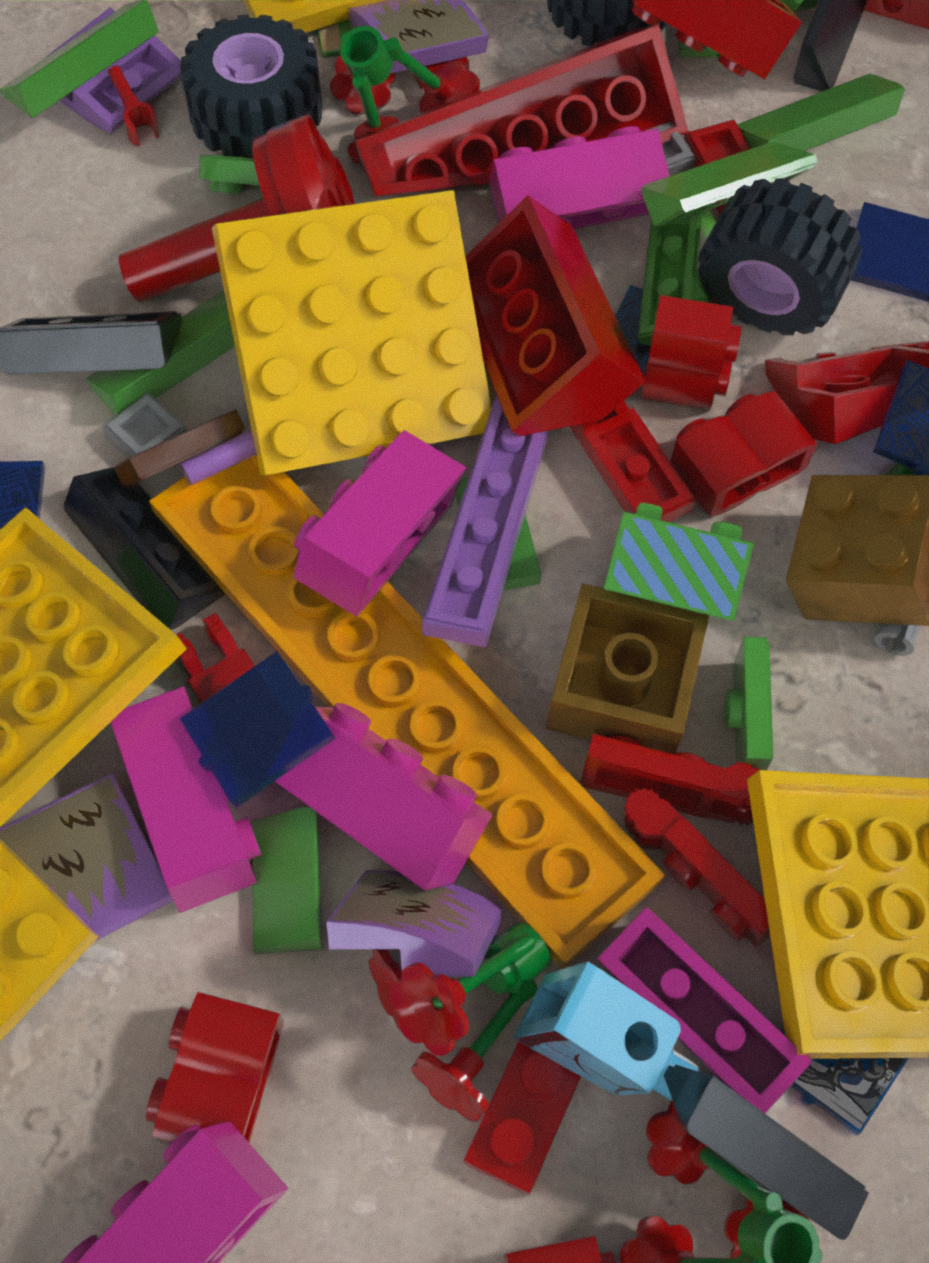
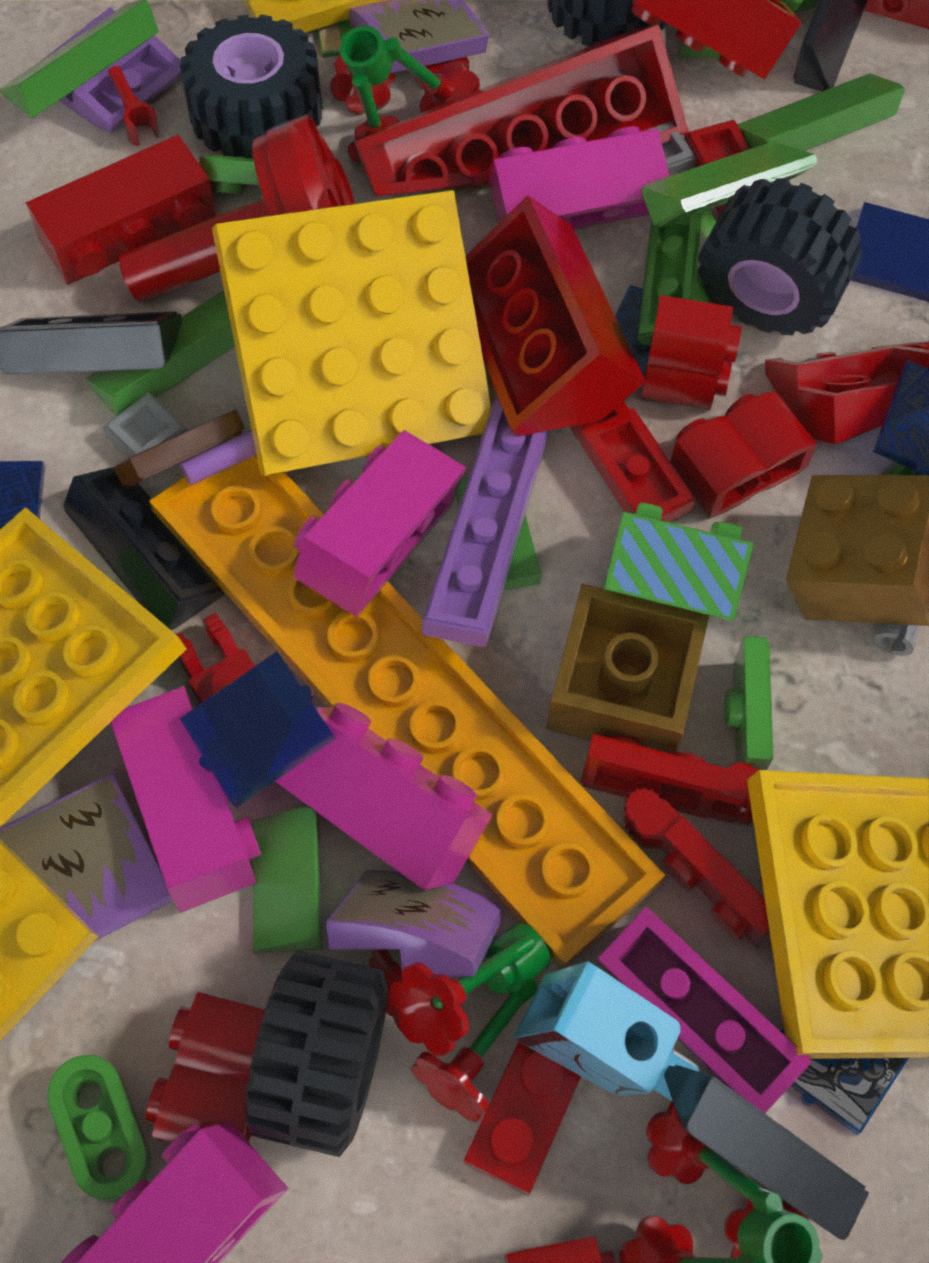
none -> red brick [25,134,217,285]
none -> bright green plate [47,1055,151,1203]
none -> black tyre [245,951,388,1157]

